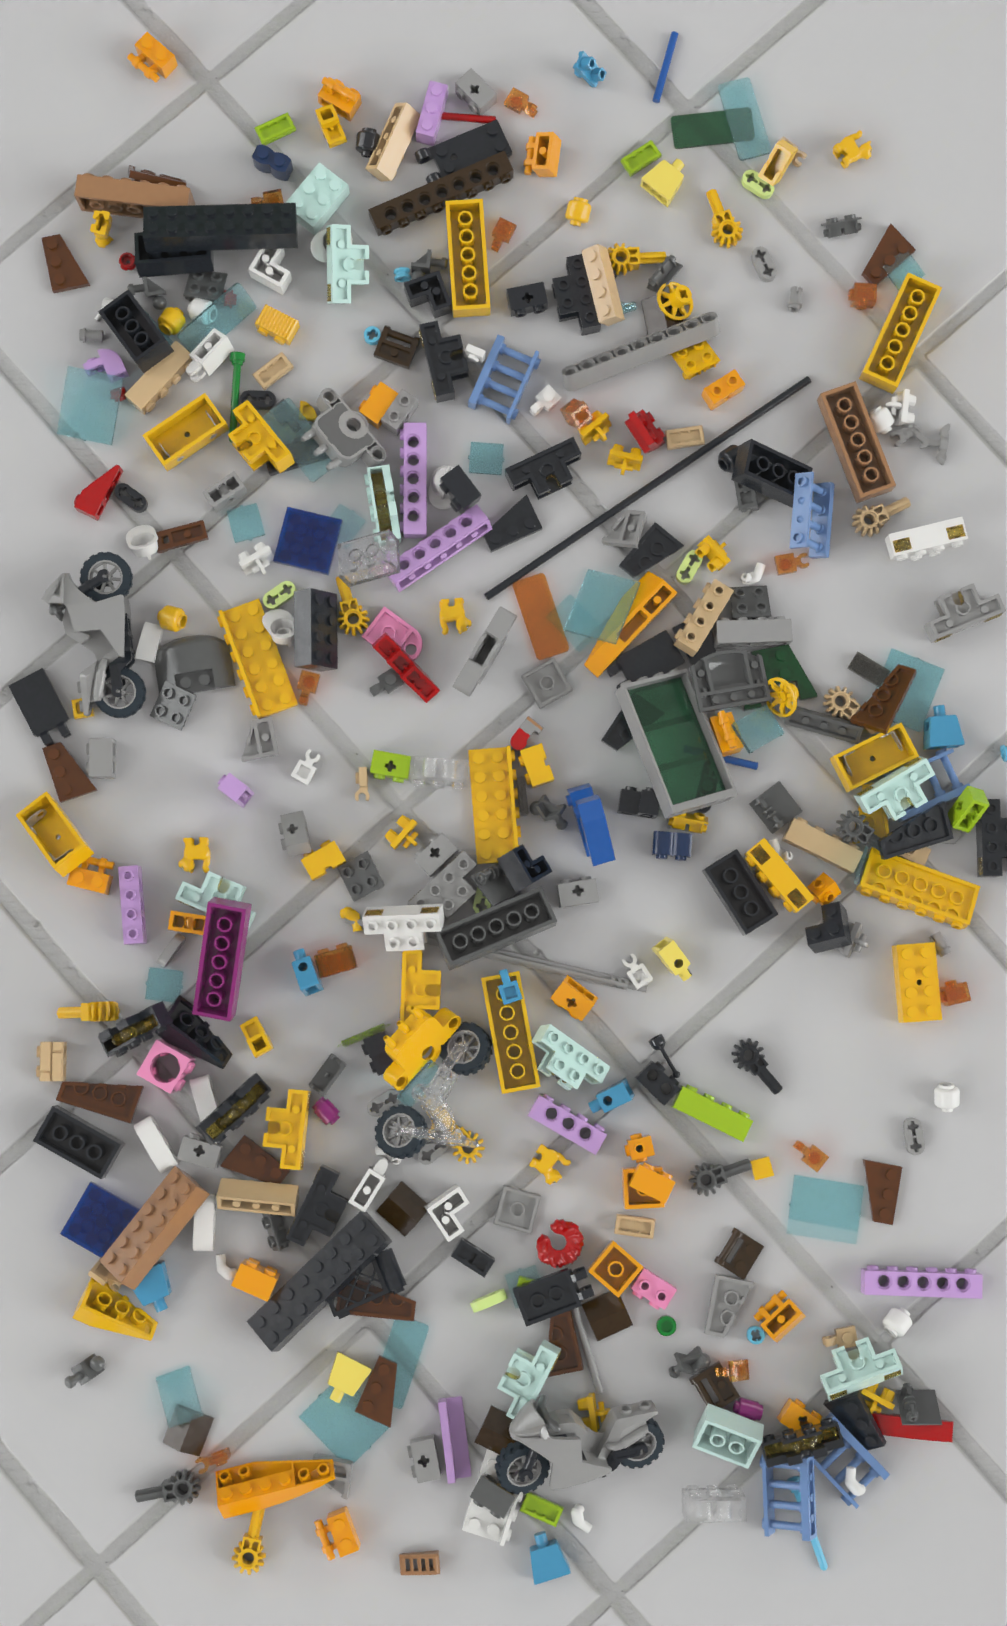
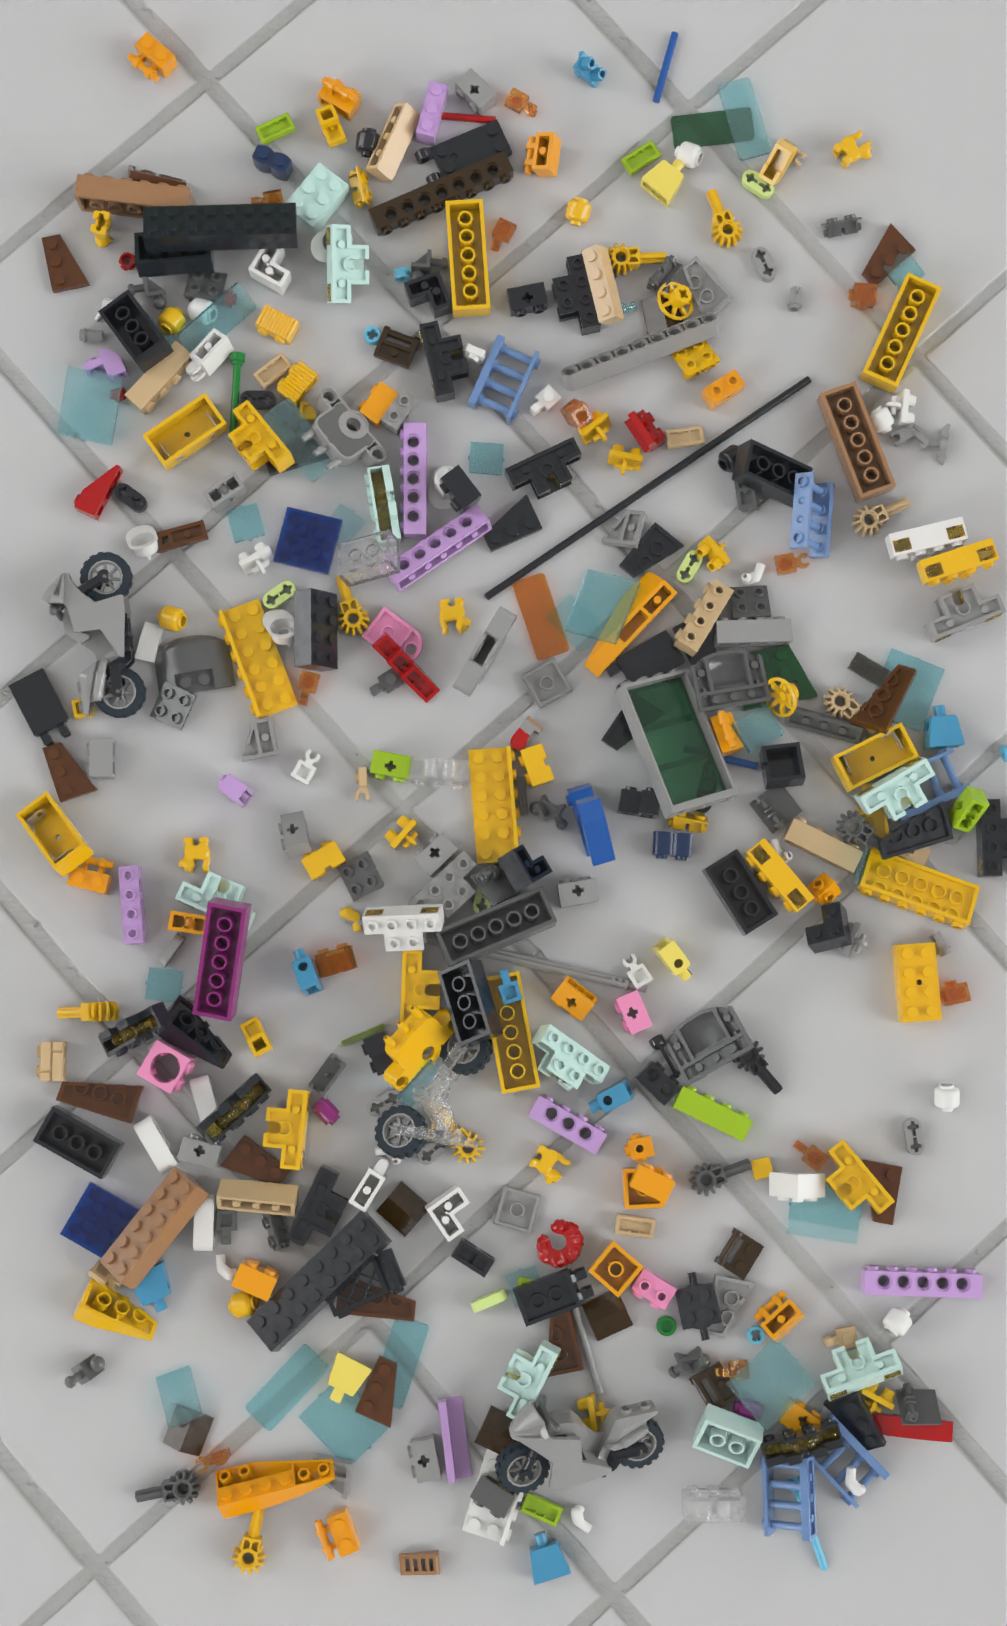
none -> dark grey plate [216,1210,237,1245]
none -> yellow head [228,1291,259,1318]
none -> clear light blue piece [246,1344,329,1431]
none -> yellow brick [277,361,319,407]
none -> yellow hinge [348,166,373,209]
none -> black brick [437,959,503,1047]
none -> bright pink brick [613,990,653,1035]
none -> dark grey slope [665,1006,755,1085]
none -> white head [674,141,703,169]
none -> black plate [675,1272,722,1341]
none -> light grey wing [682,256,733,315]
none -> clear light blue piece [726,1340,816,1431]
none -> black piece [759,742,806,790]
none -> white brick [769,1171,825,1202]
none -> yellow piece [825,1139,895,1215]
none -> yellow piece [916,538,999,587]

